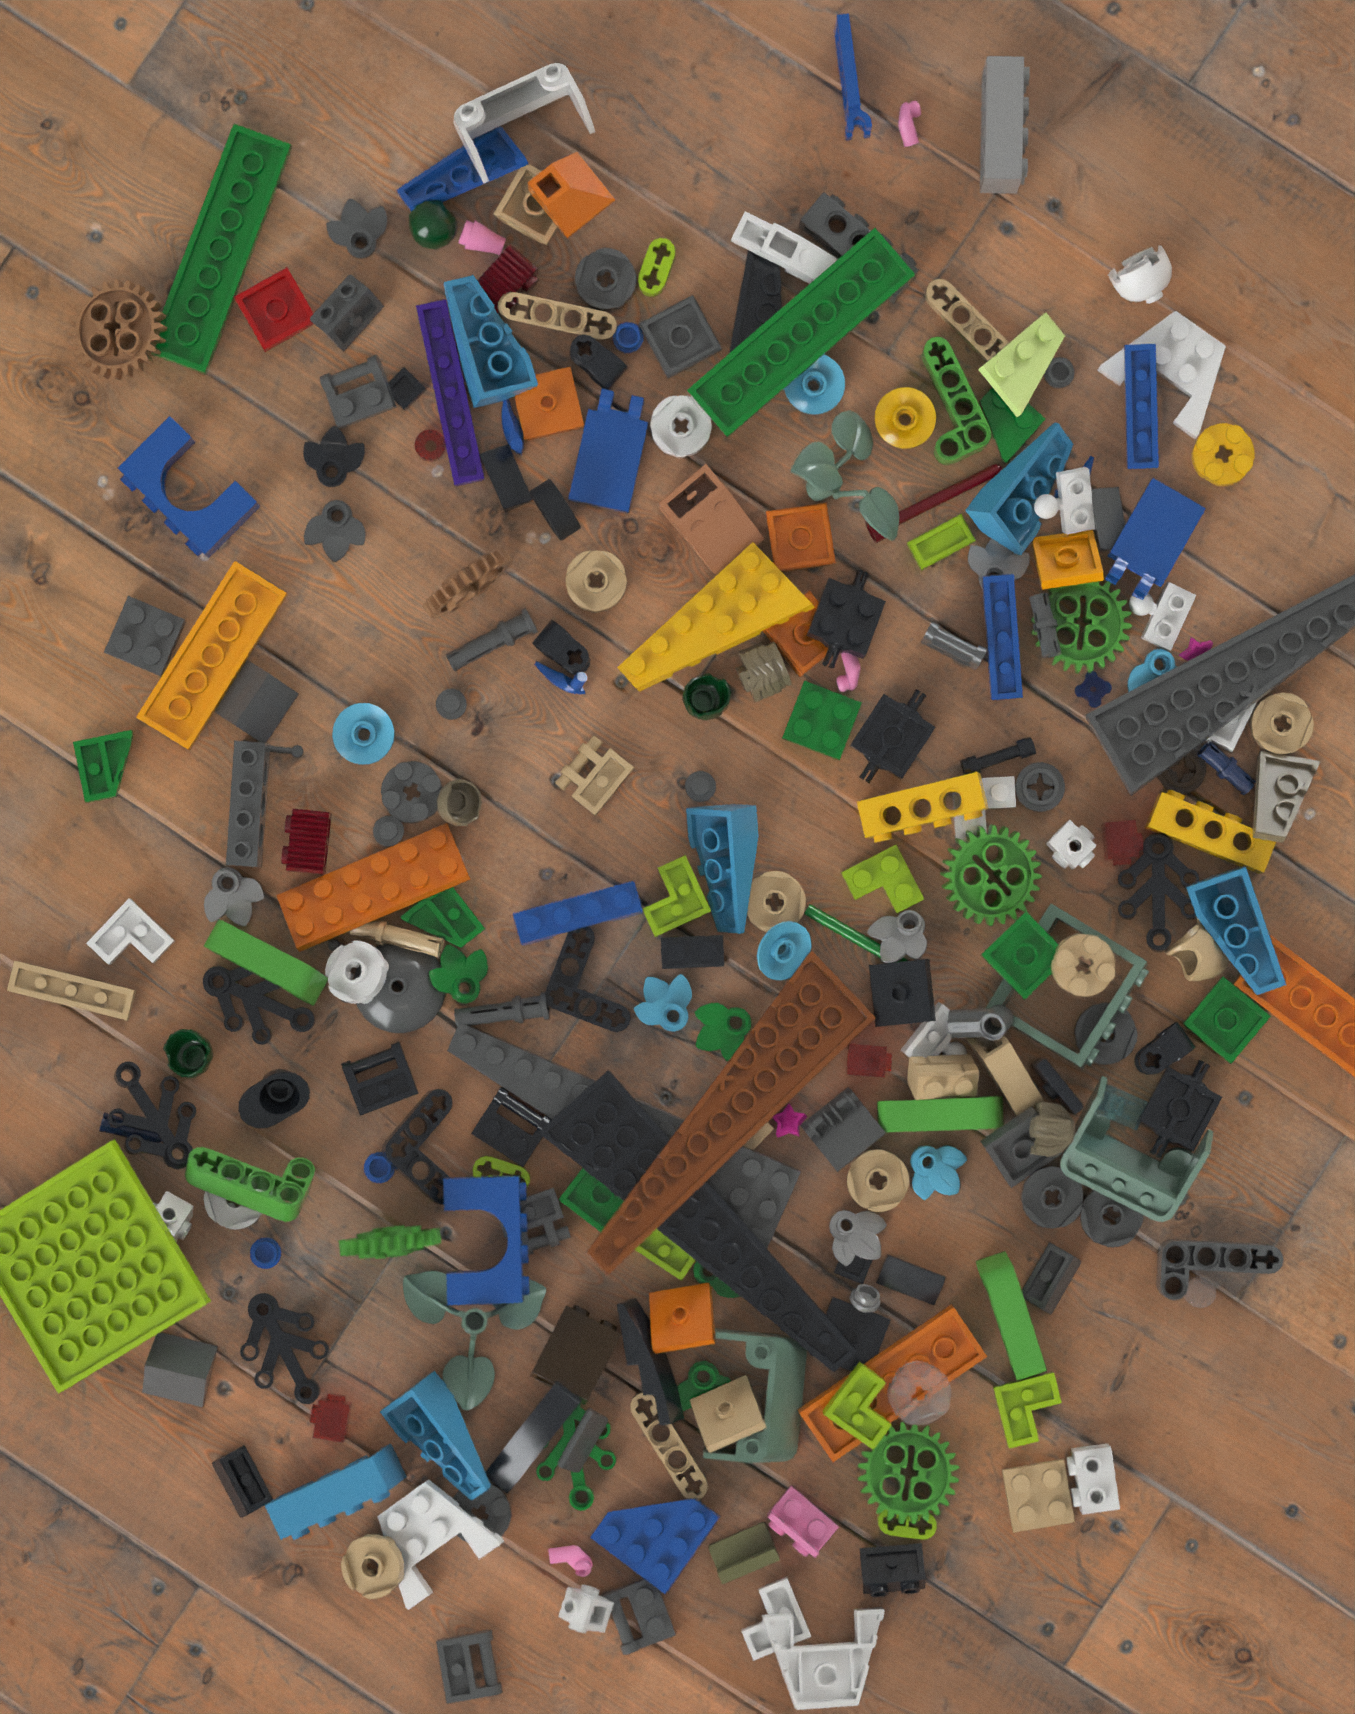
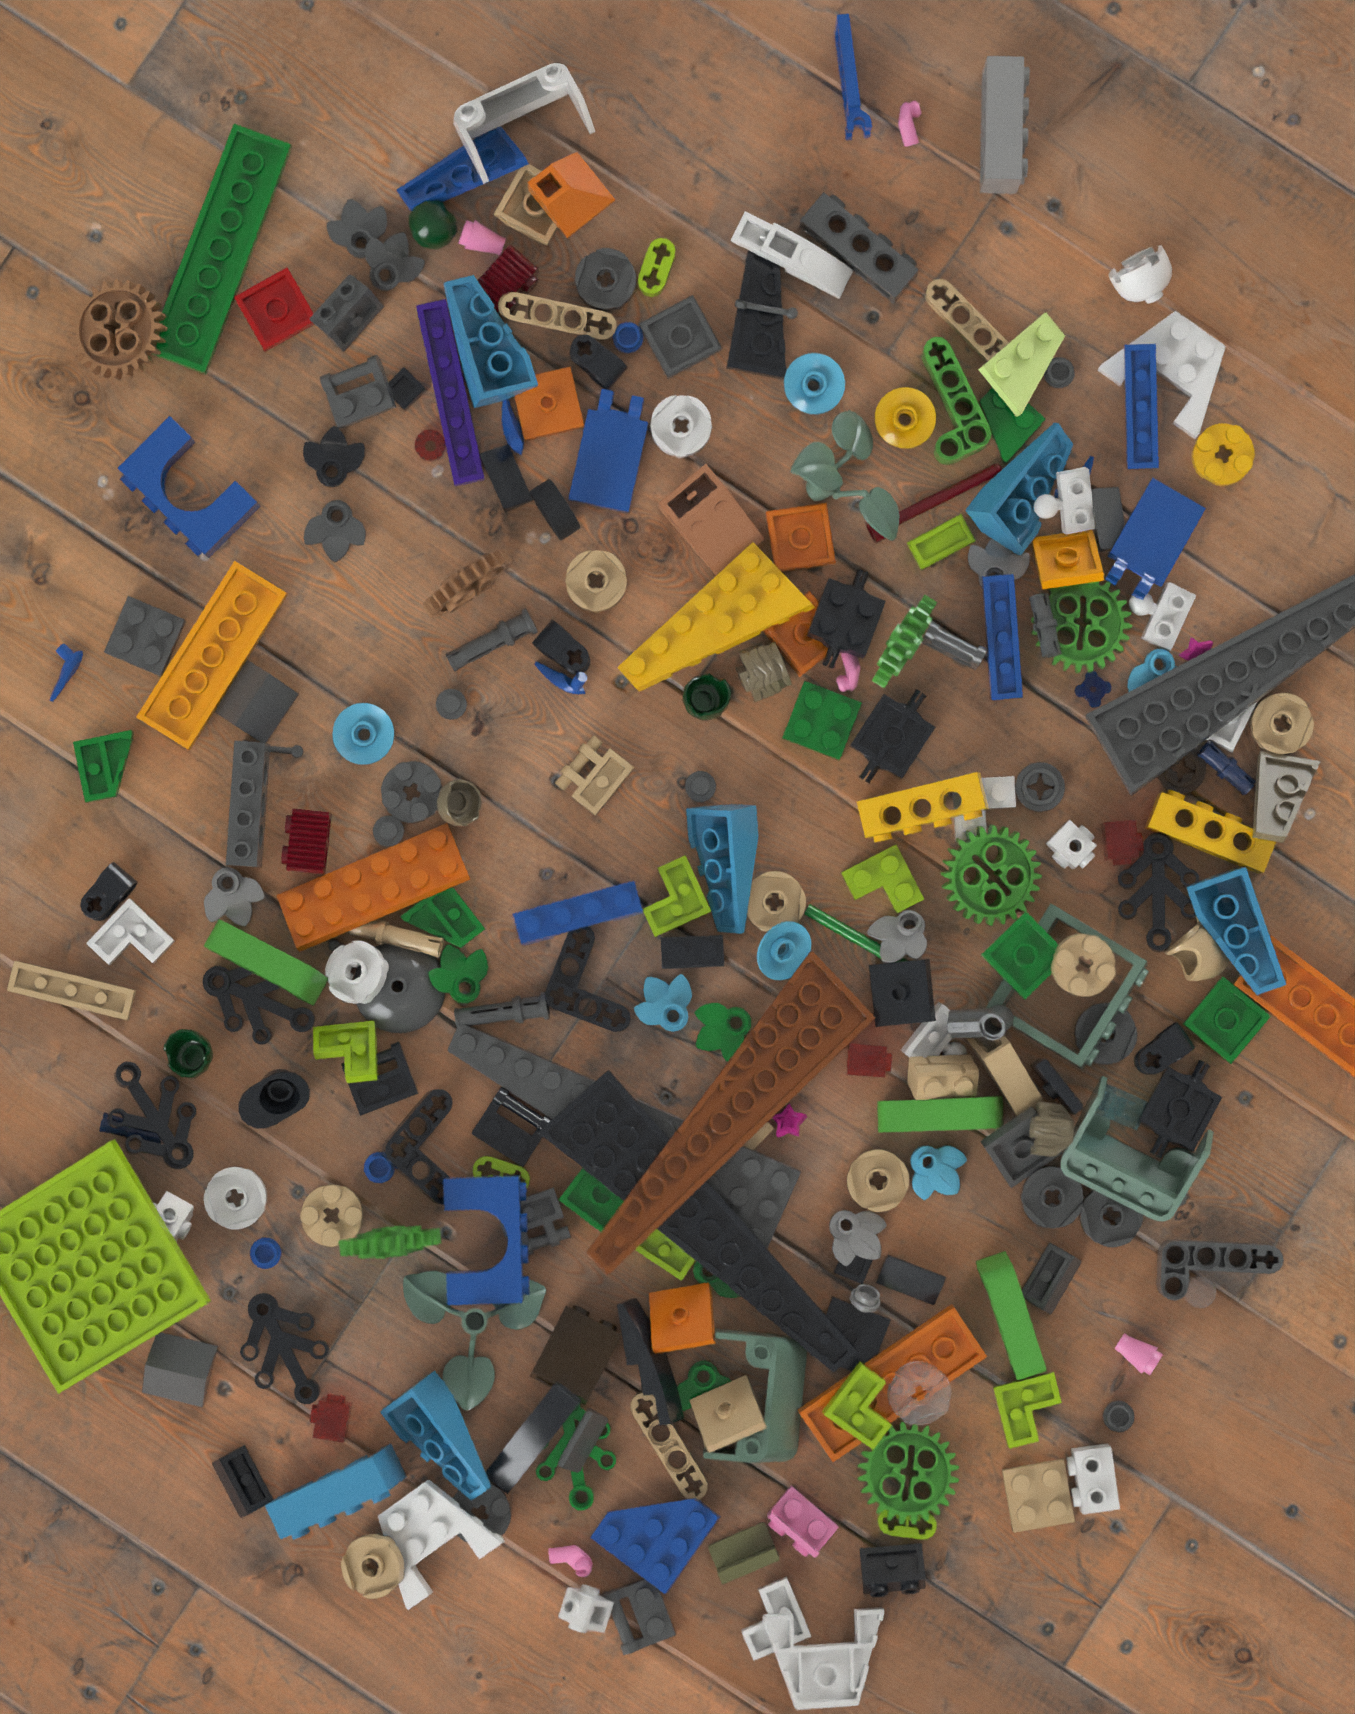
bright green beam [185,1147,315,1222] -> none
dark grey plate [436,1630,503,1704] -> none
green plate [687,228,915,438] -> none
dark grey hinge [800,1087,886,1172] -> none
black bar [960,737,1036,775] -> none
none -> blue bar [50,643,83,702]
none -> black piece [80,862,138,921]
none -> tan plate [300,1184,363,1247]
none -> lime plate [313,1020,378,1083]
none -> dark grey plate [364,232,425,290]
none -> dark grey hinge [735,299,798,319]
none -> bright green gear [872,595,937,688]
none -> dark grey plate [1103,1401,1134,1432]
none -> bright pink cone [1115,1333,1163,1375]

